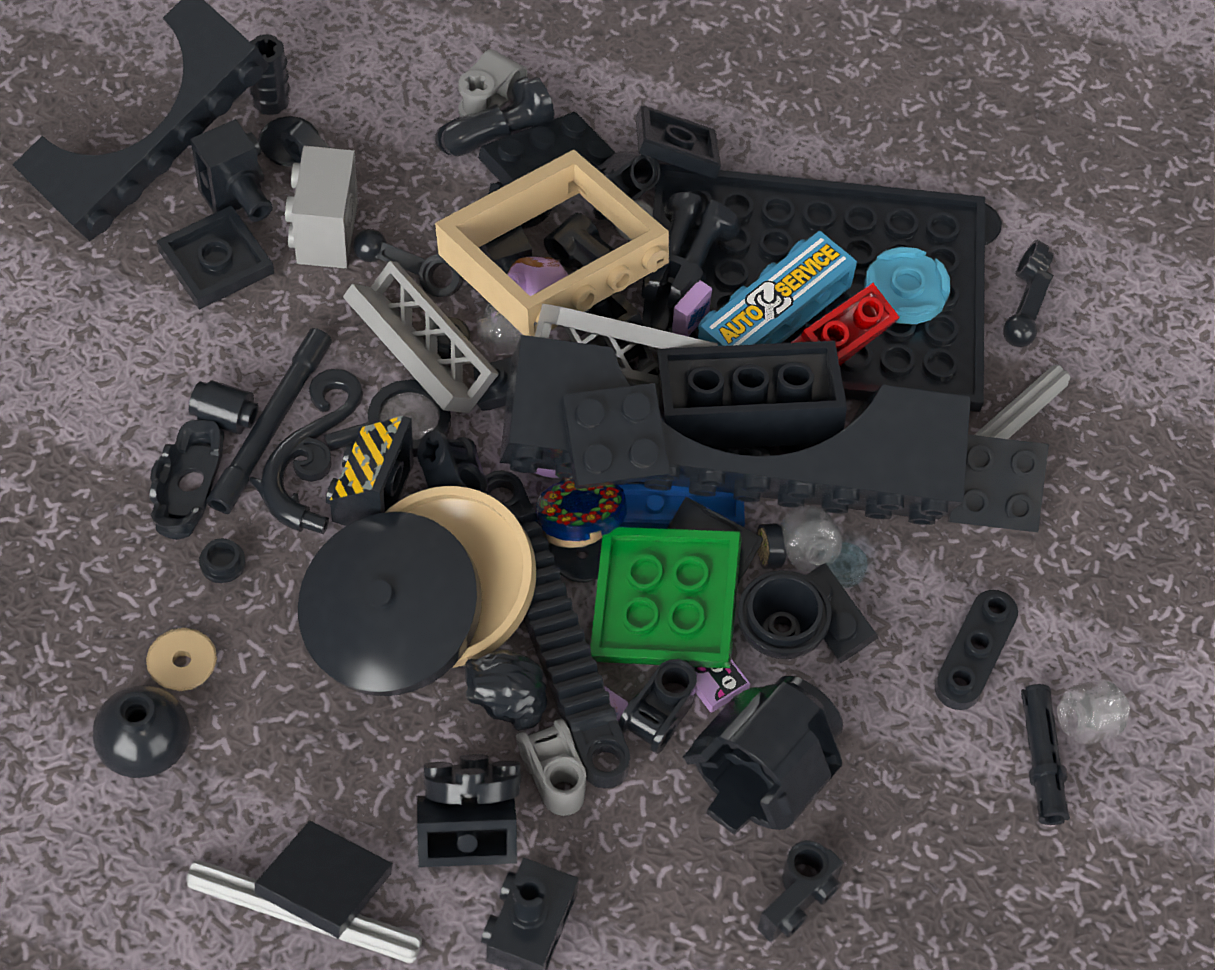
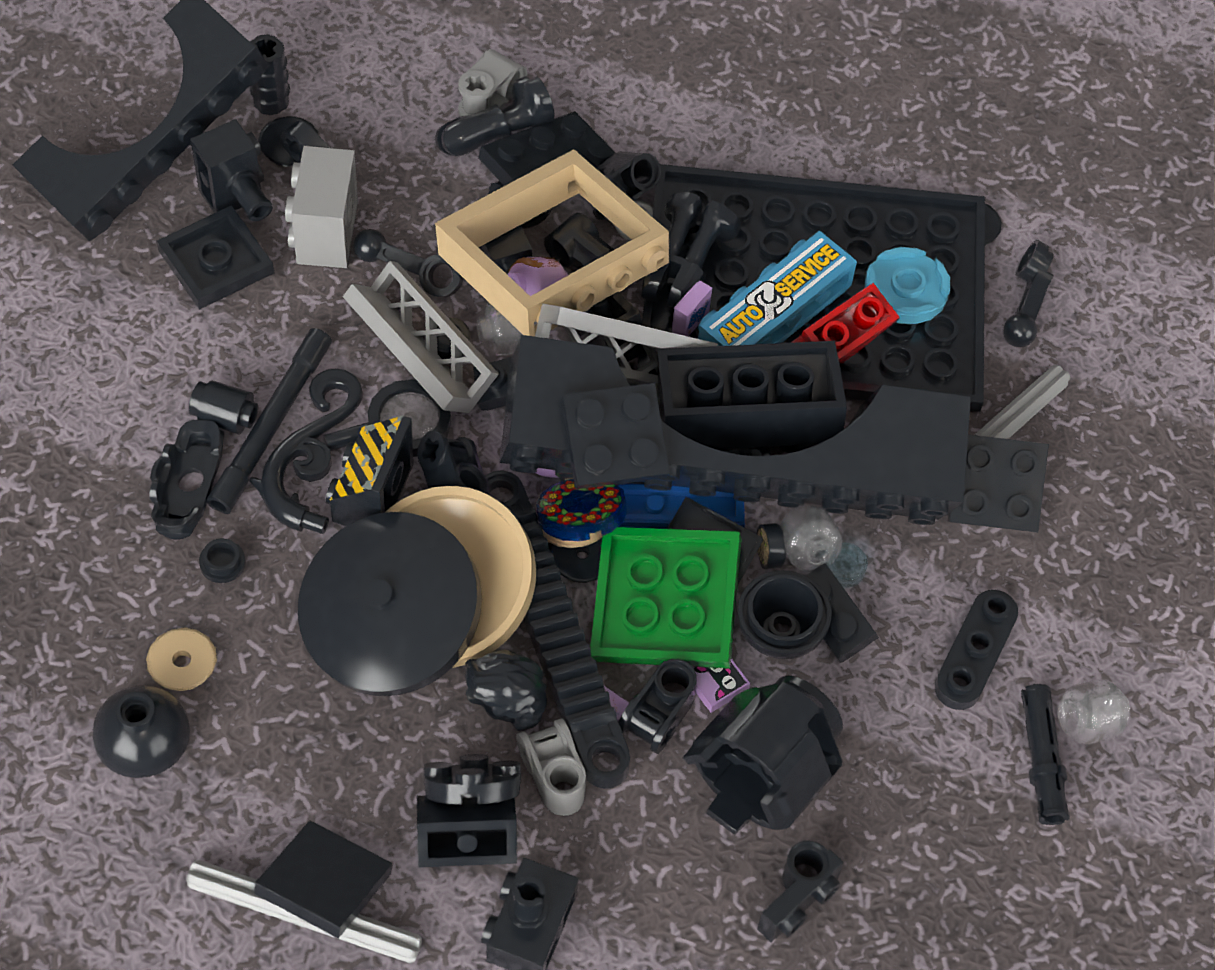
black tile [635,105,721,179] -> none

